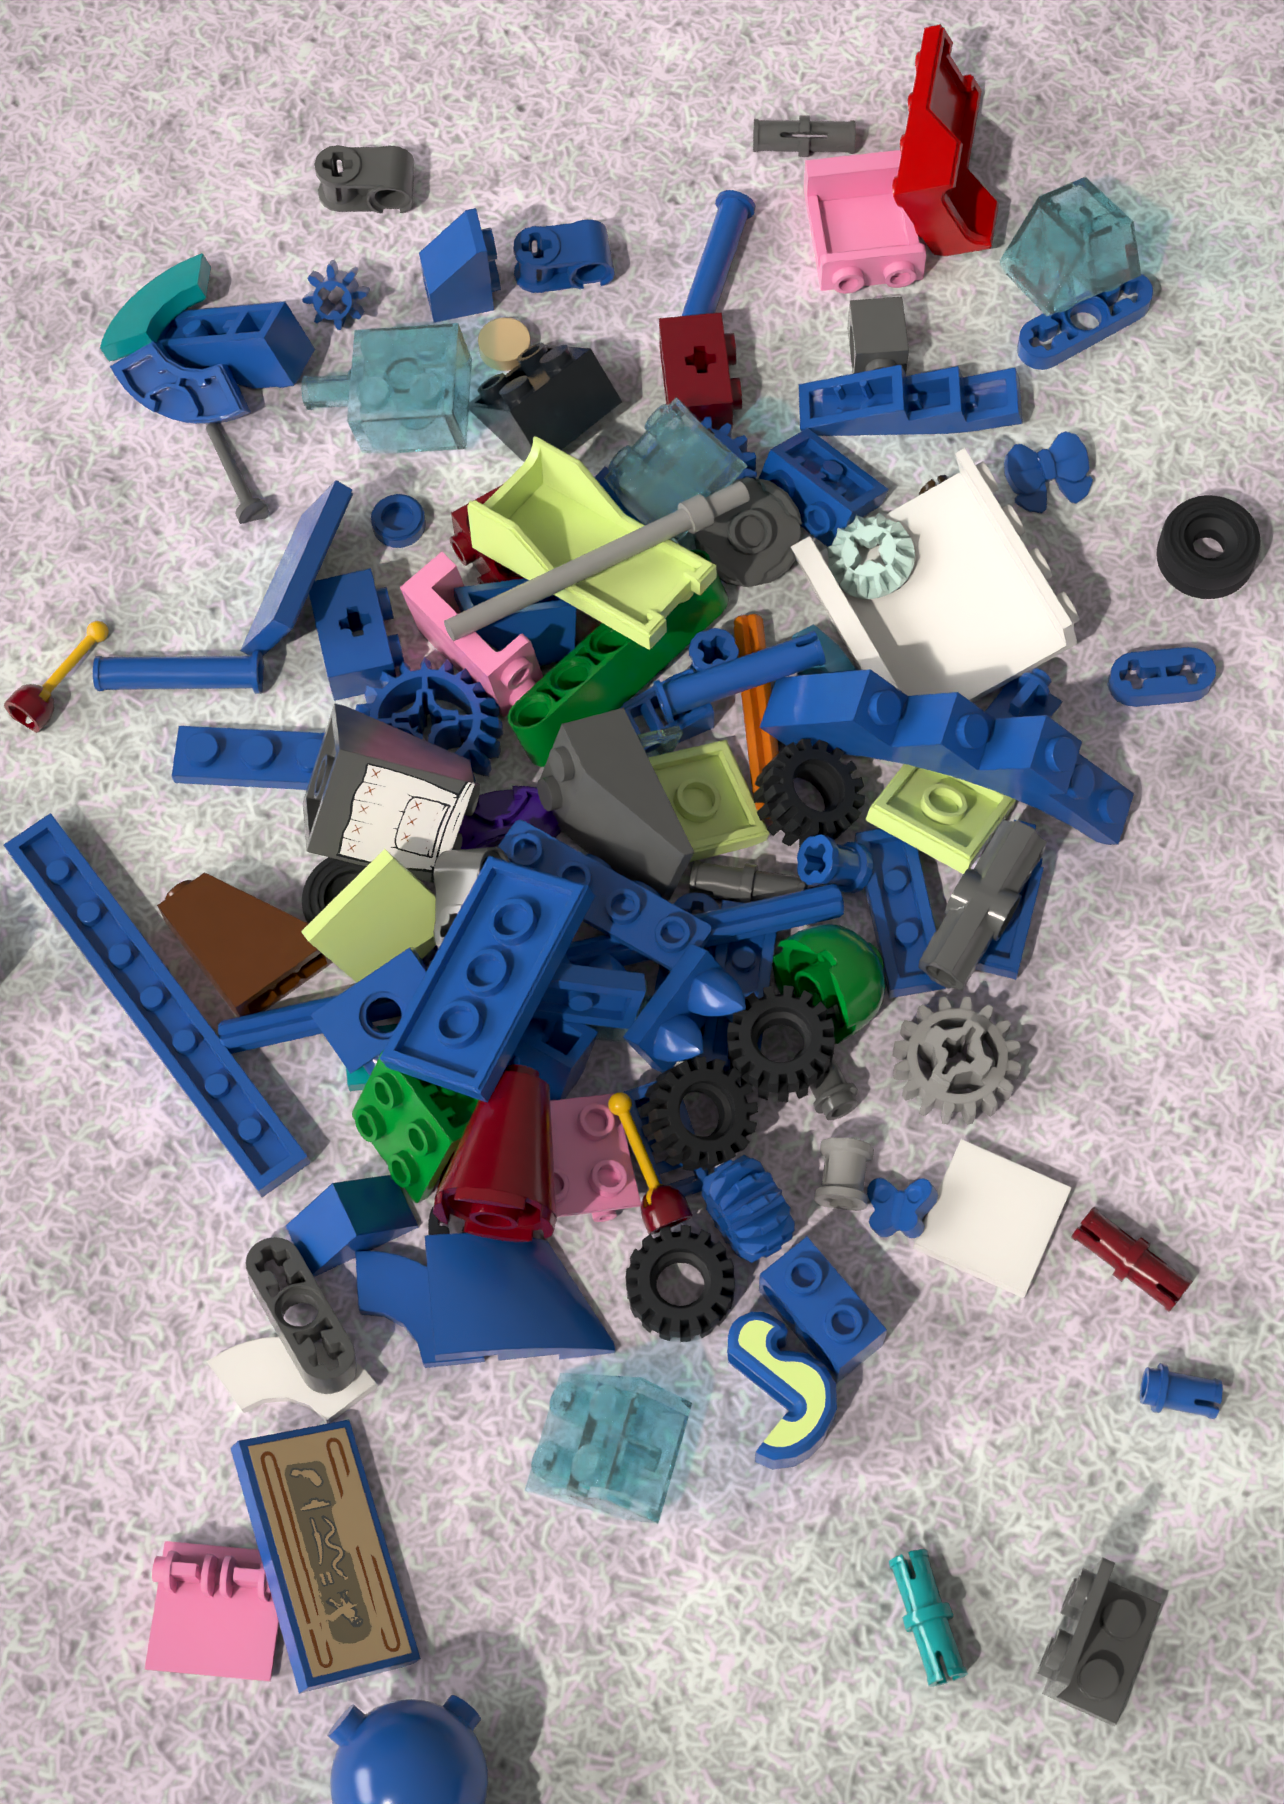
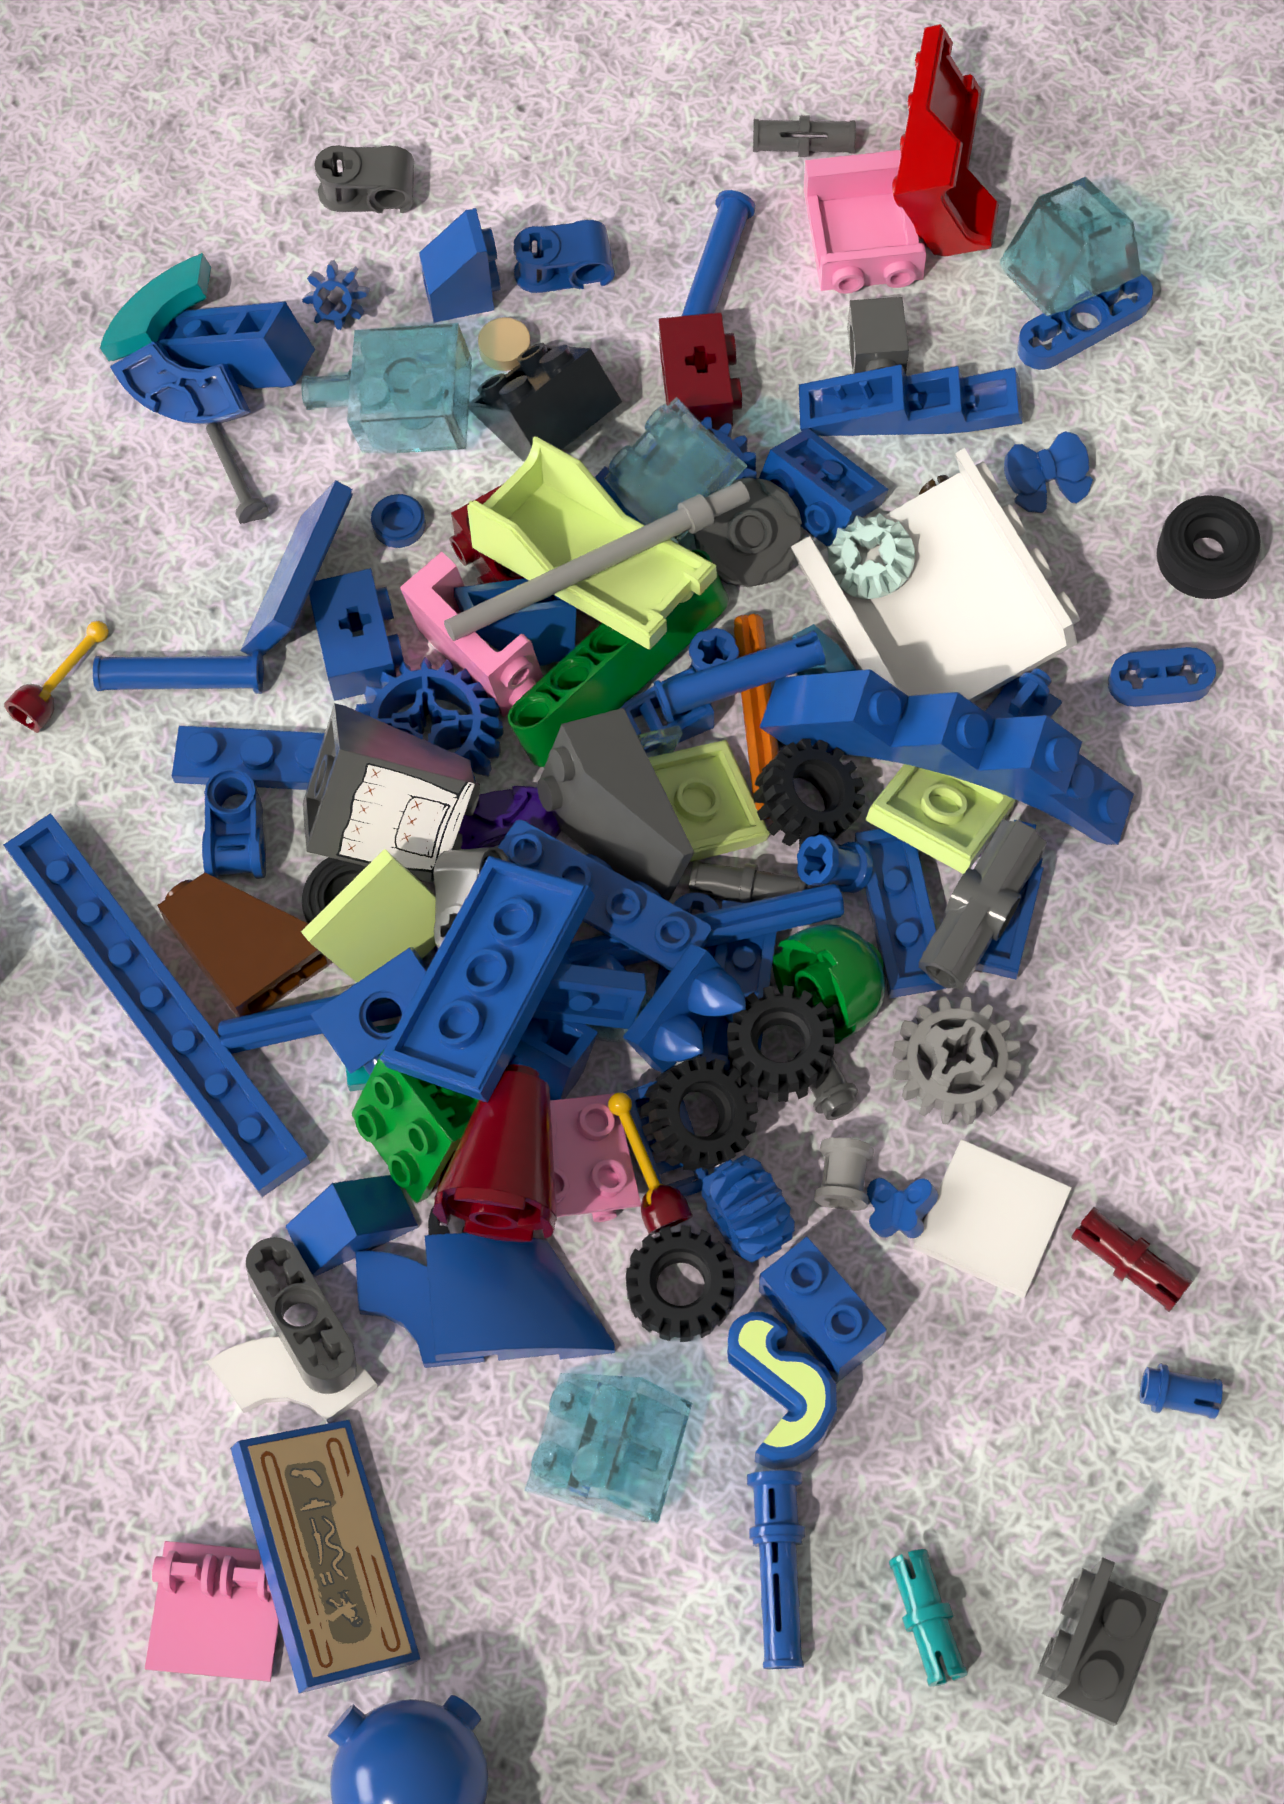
none -> blue piece [202,768,266,879]
none -> blue pin [747,1470,805,1669]

